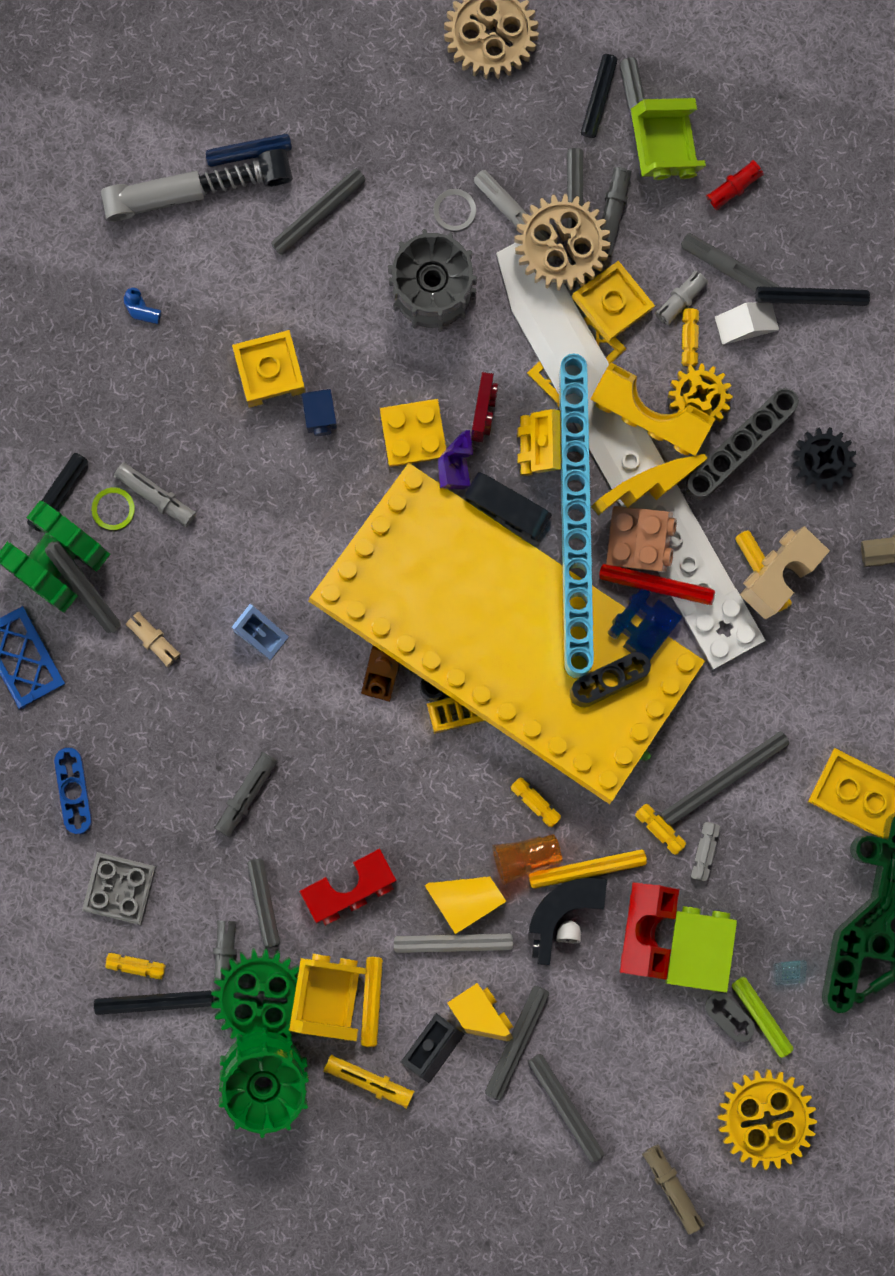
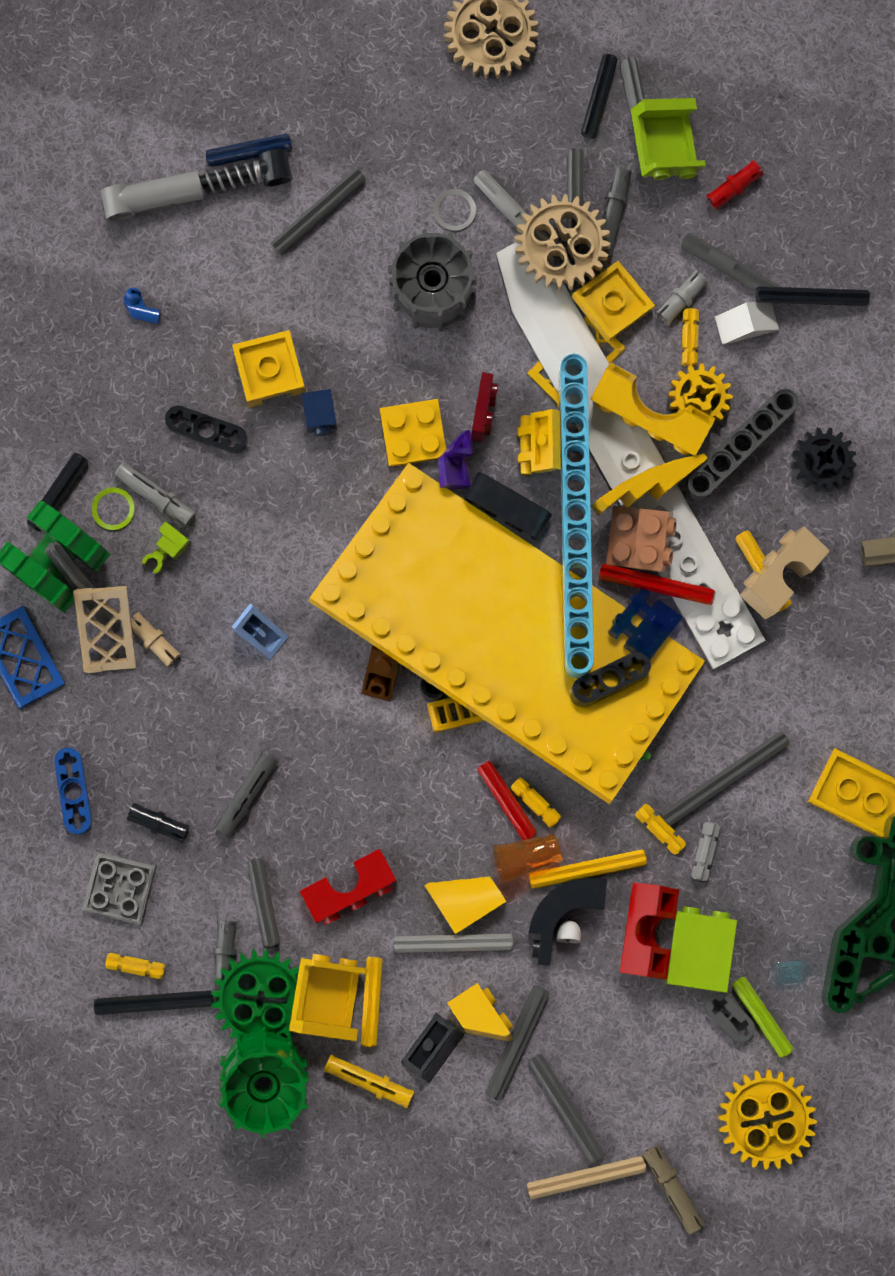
none -> tan window [73,586,136,673]
none -> black pin [127,802,190,843]
none -> lime piece [142,521,191,574]
none -> black beam [165,405,248,453]
none -> red axle [478,761,537,841]
none -> tan axle [527,1156,646,1199]

